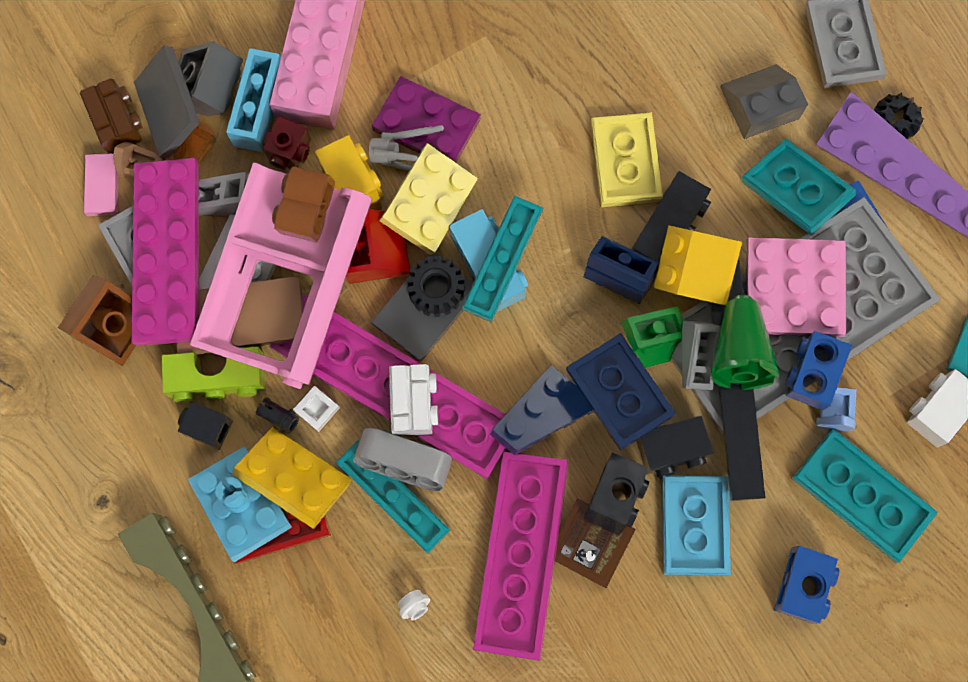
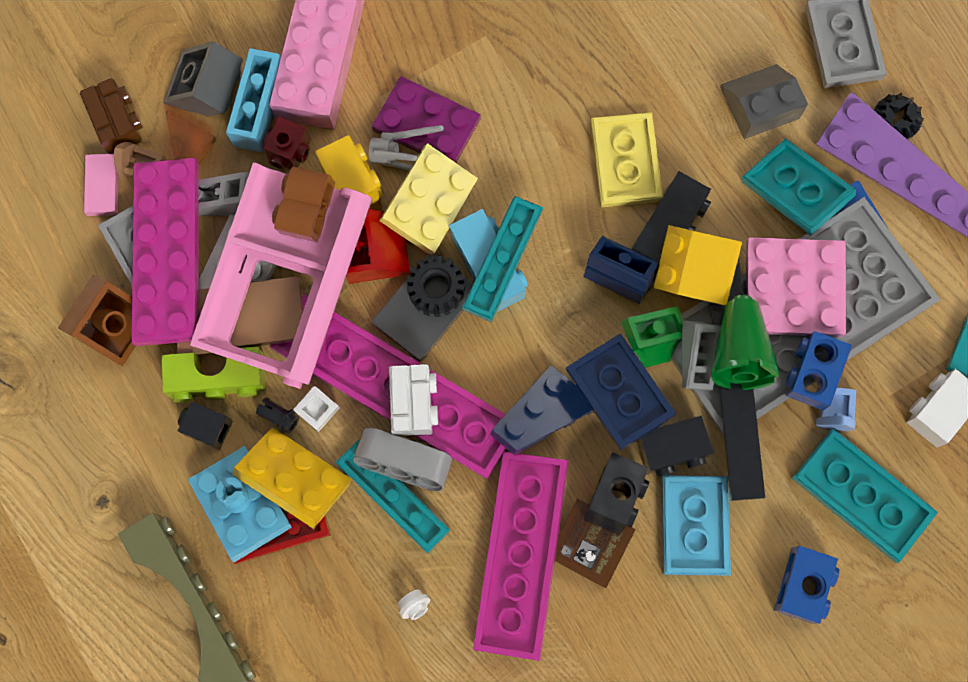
dark grey tile [134,45,200,158] -> none

